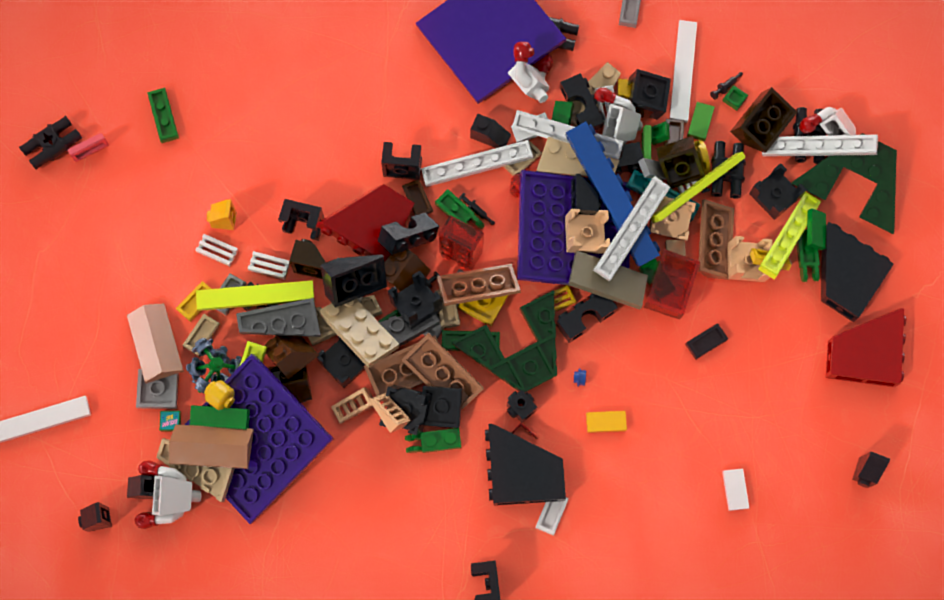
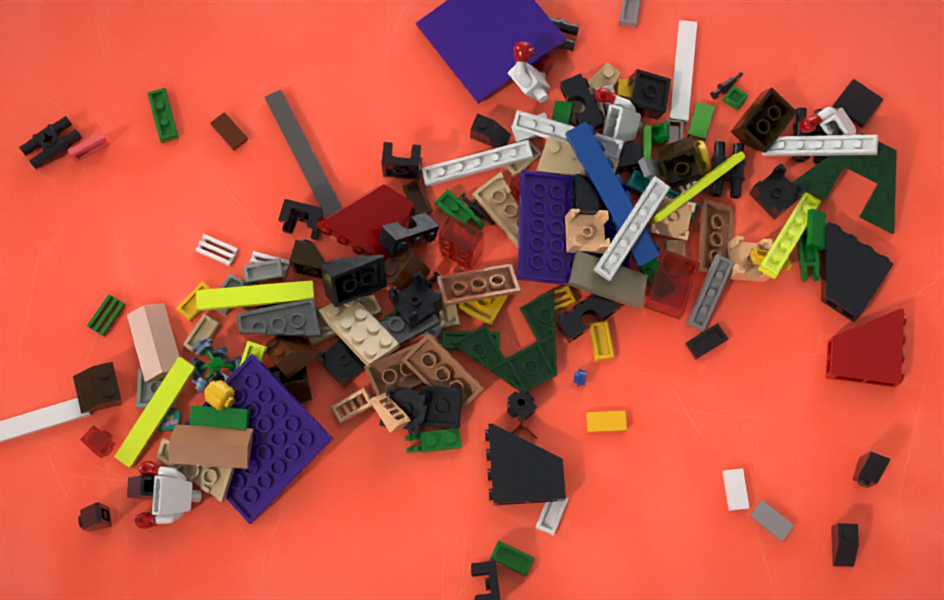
yellow slope [207,199,237,230] -> none
none -> dark brown slope [73,362,121,414]
none -> clear red brick [80,425,116,458]
none -> green tile [86,294,126,337]
none -> neon yellow tile [114,357,197,468]
none -> reddish brown tile [210,112,248,151]
none -> light grey tile [243,258,284,285]
none -> dark grey tile [264,89,342,217]
none -> tan wing [472,172,519,248]
none -> green tile [490,540,535,576]
none -> yellow tile [588,321,615,362]
none -> light grey tile [685,254,735,331]
none -> light grey tile [749,500,794,542]
none -> black slope [831,523,859,567]
none -> black tile [832,79,883,127]

